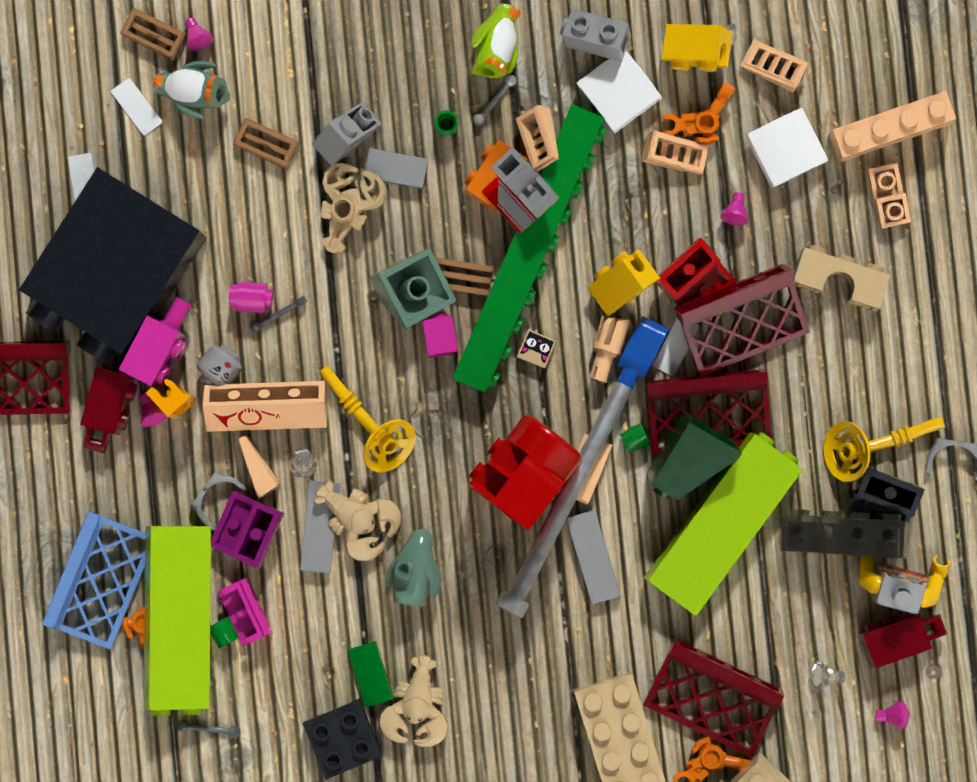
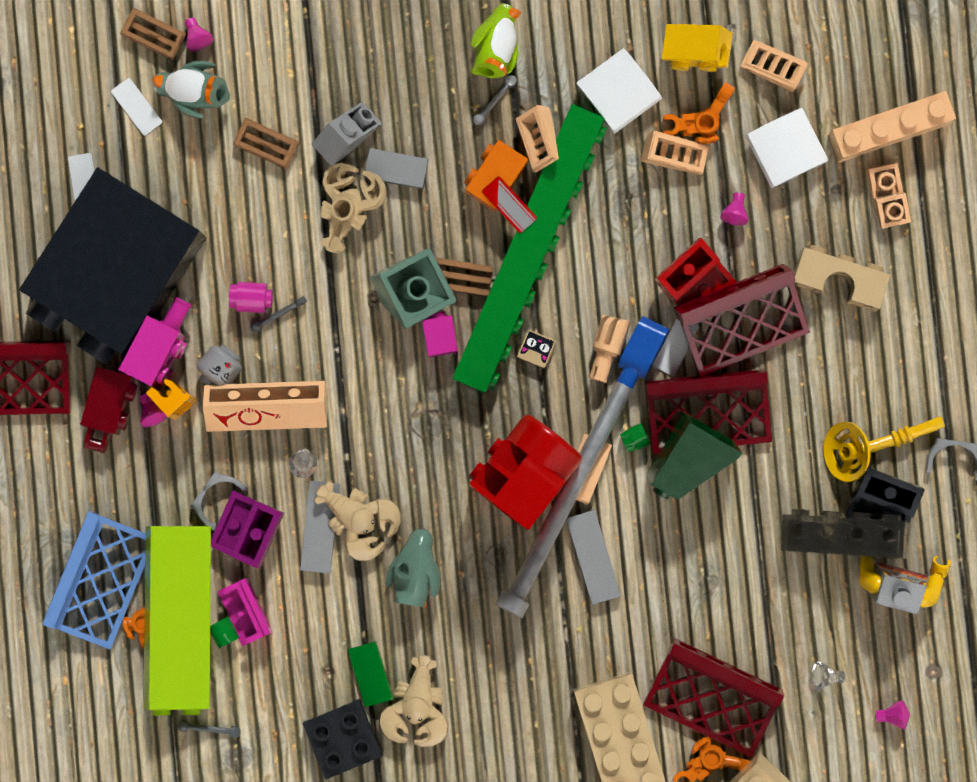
light nougat slope [239,436,280,499] -> none
yellow dish [318,365,416,472] -> none
green hose [435,110,459,137] -> none
light grey brick [491,147,560,219] -> none
light grey brick [560,8,631,62] -> none
yellow brick [587,249,660,316] -> none
lime brick [644,432,803,616] -> none
dark red brick [859,611,947,669] -> none

